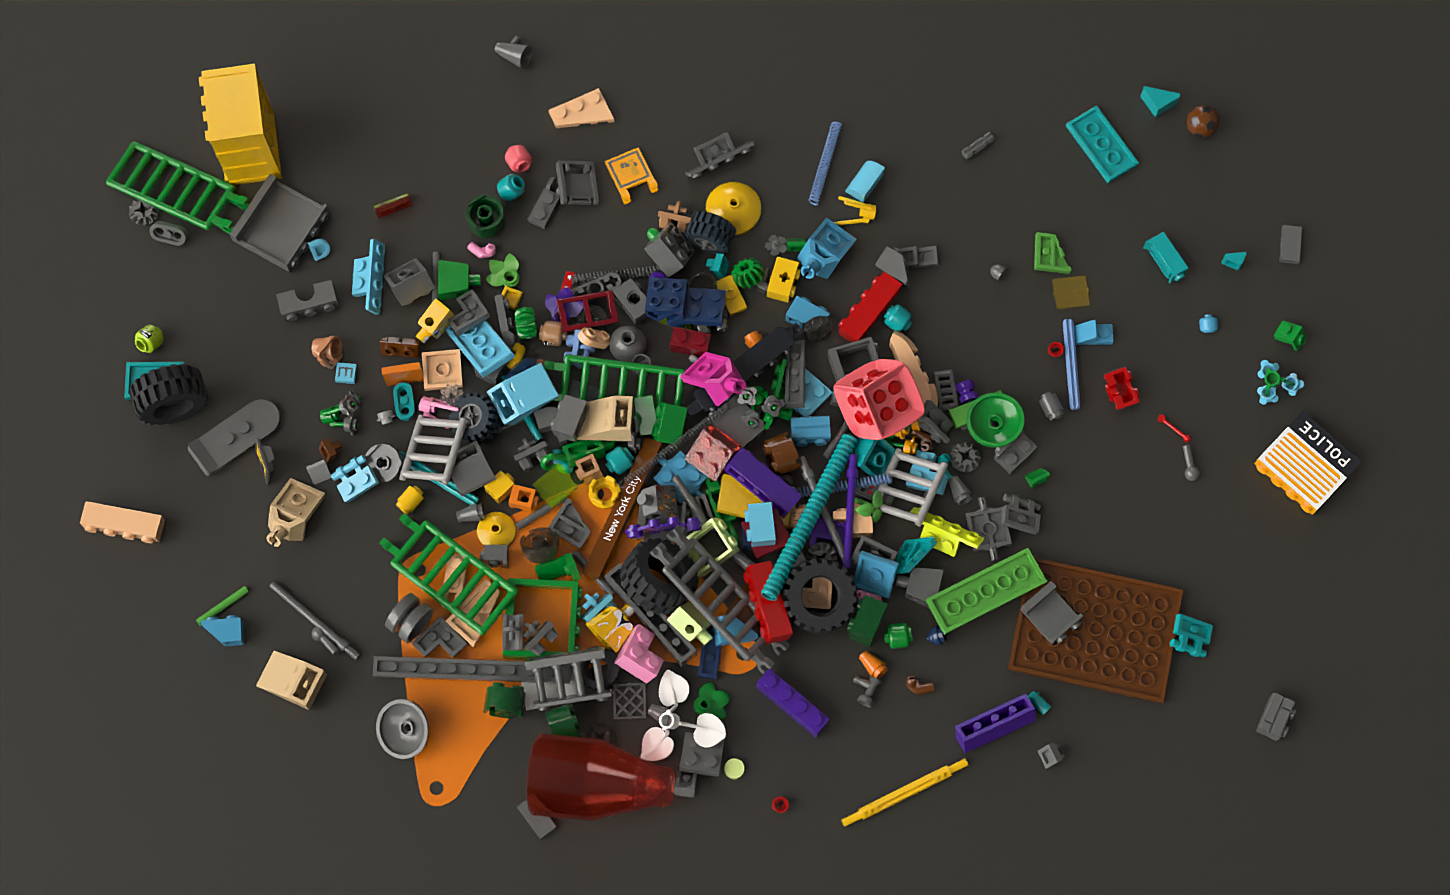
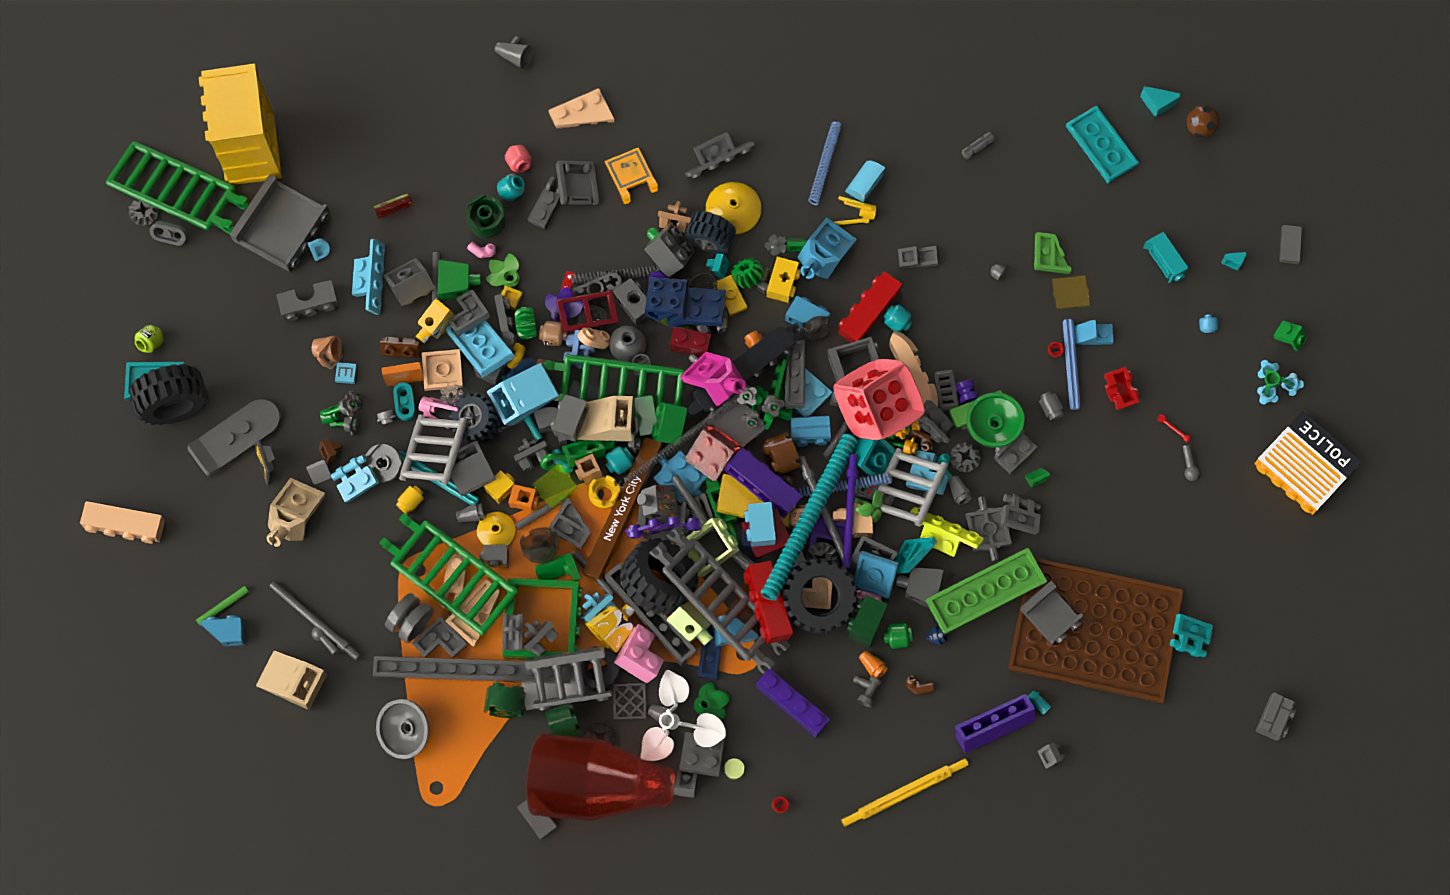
dark grey slope [875,246,911,288] -> none

